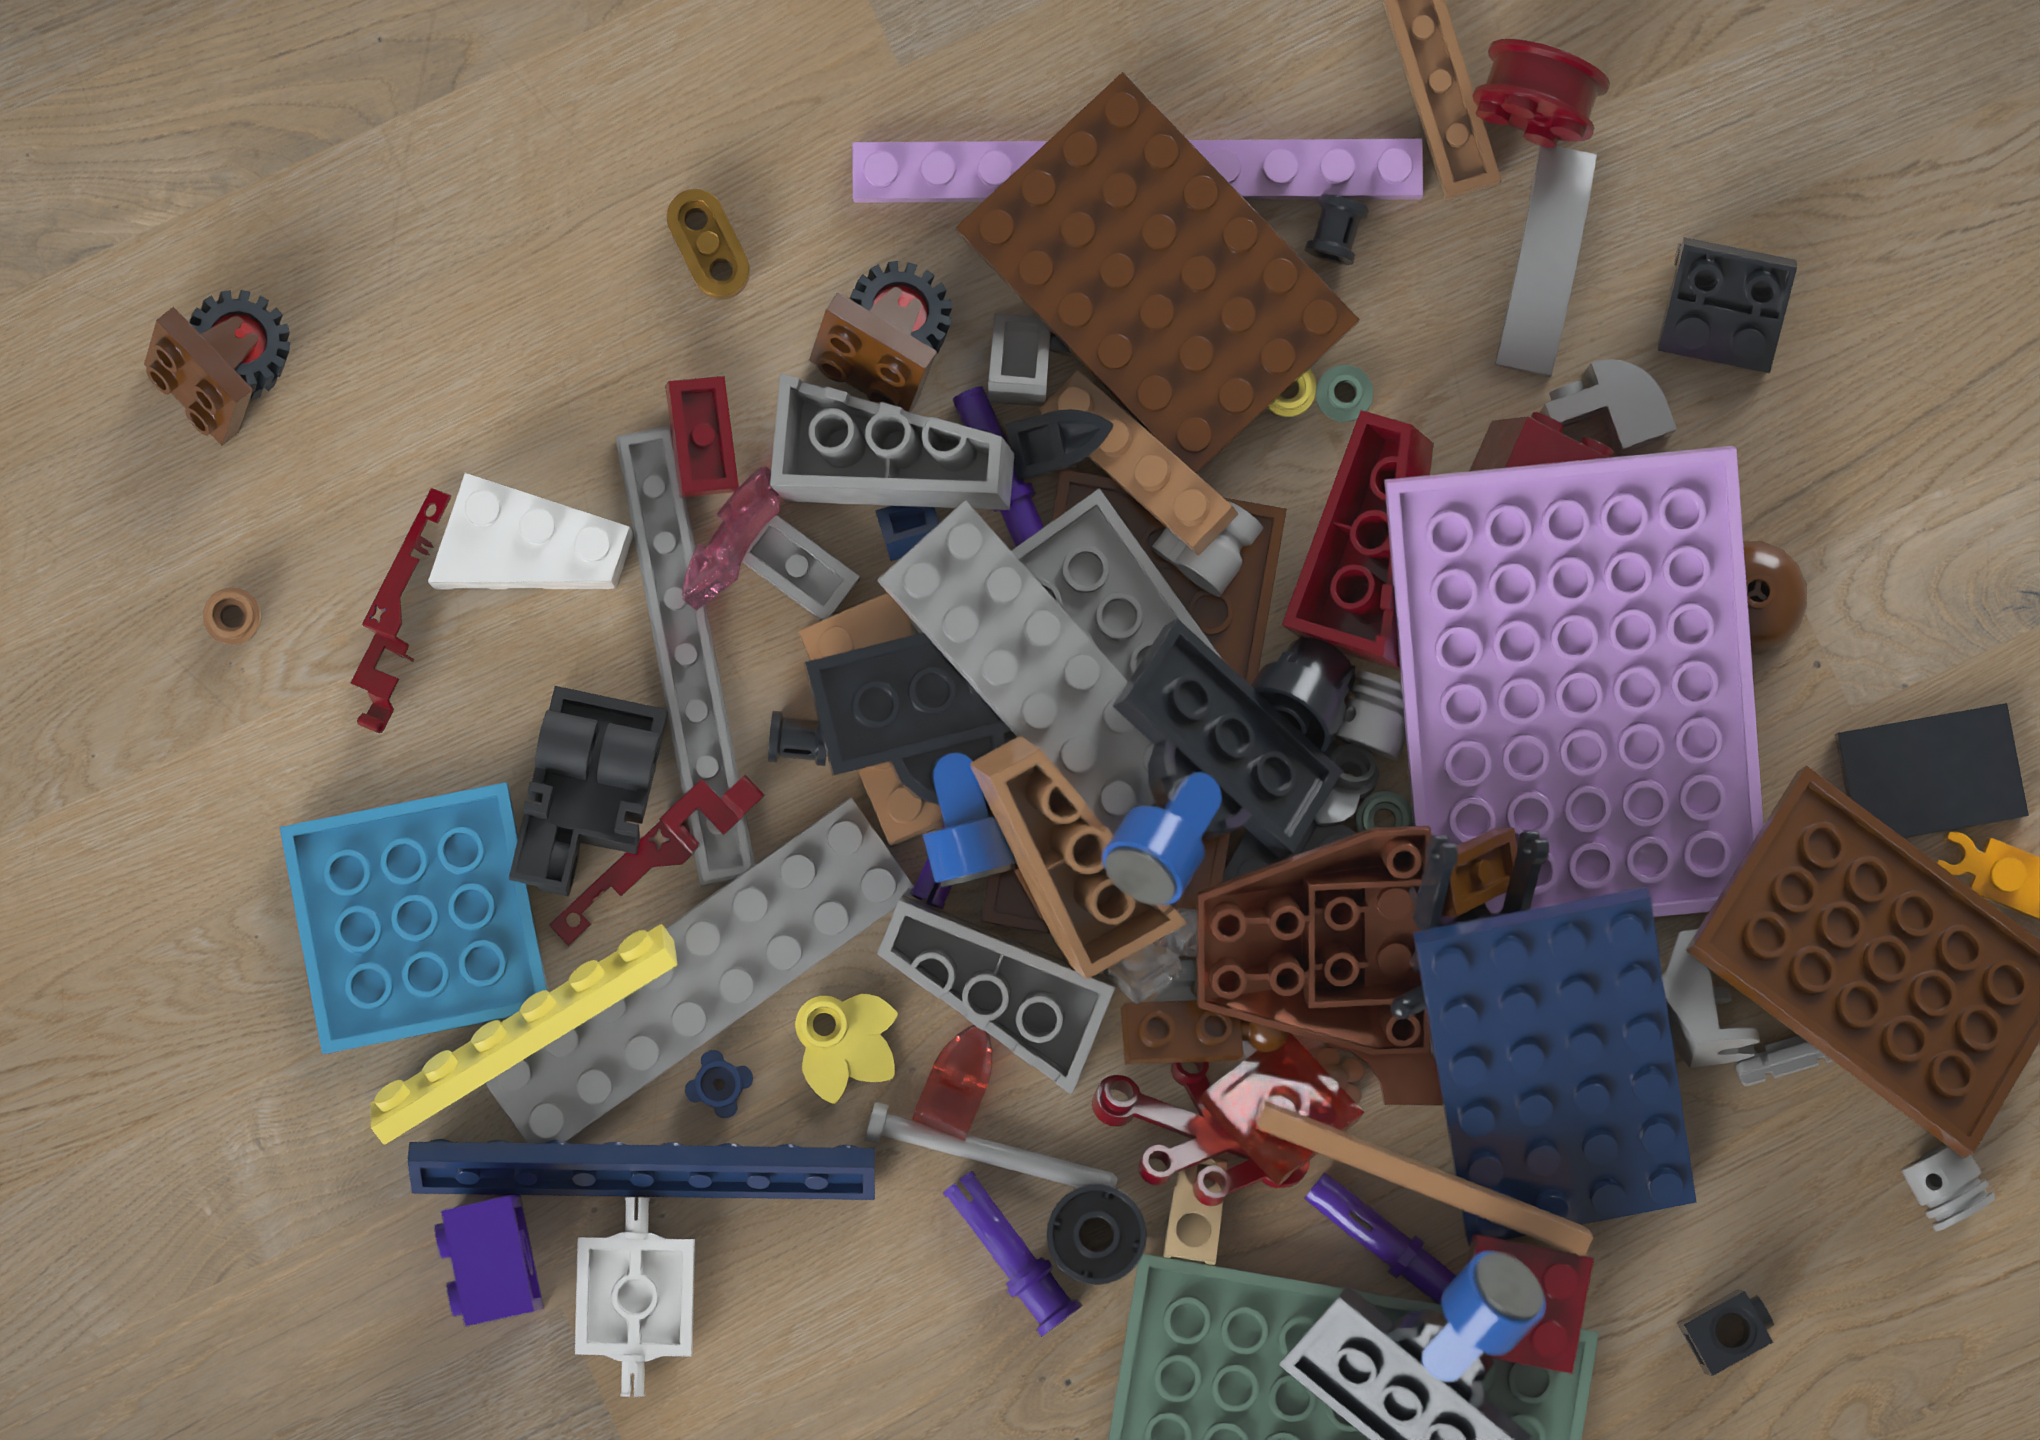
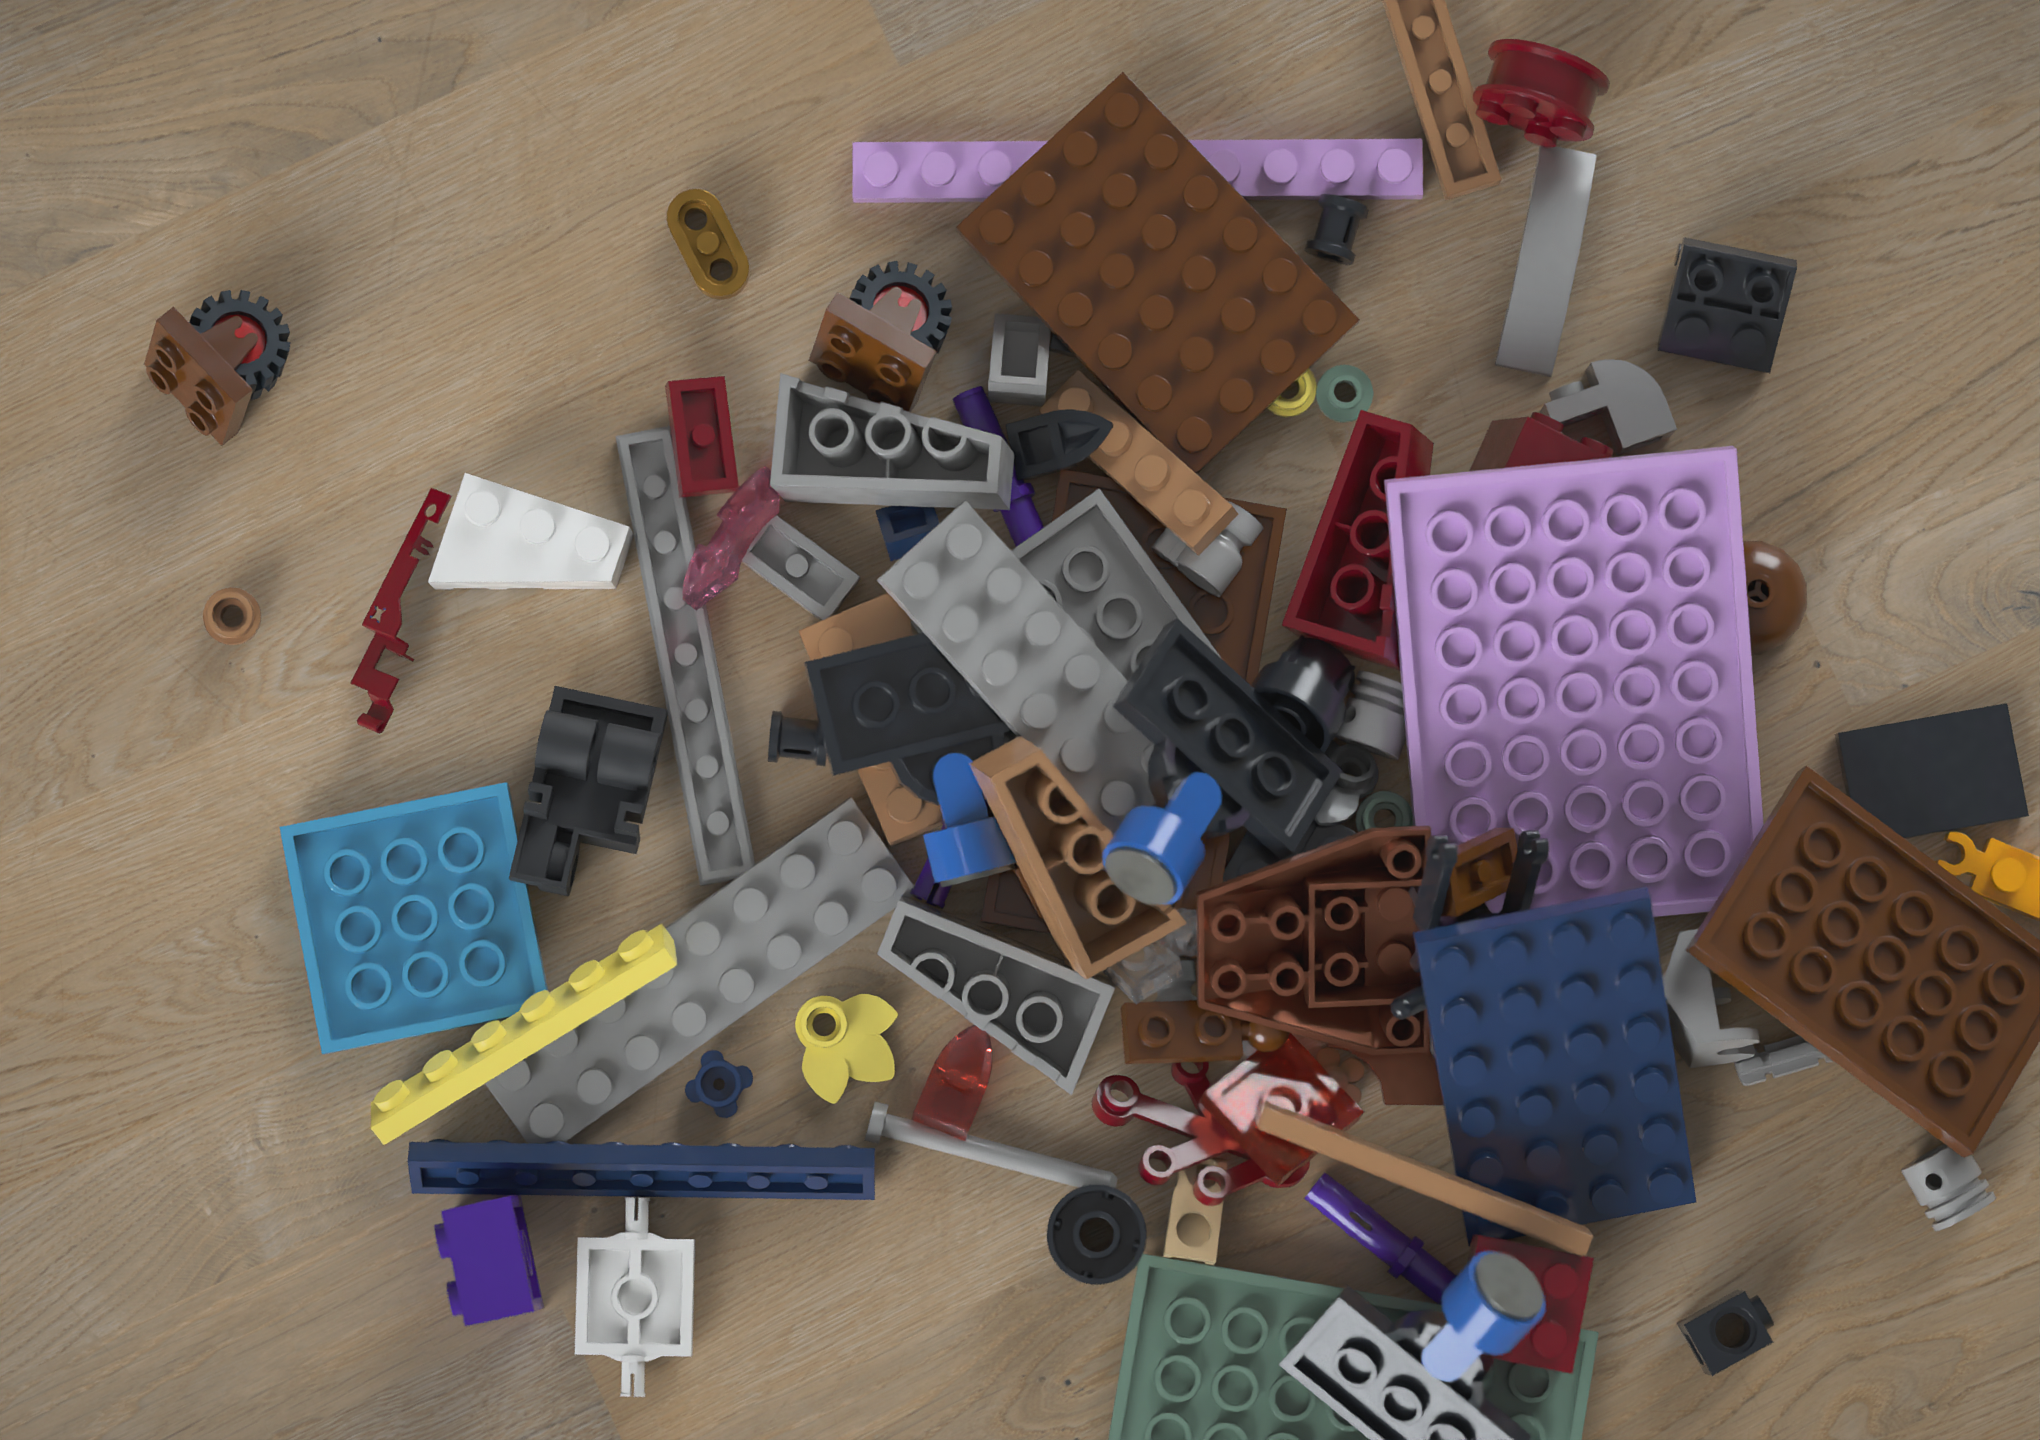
dark red piece [549,774,765,946] -> none
dark purple pin [943,1171,1083,1337] -> none

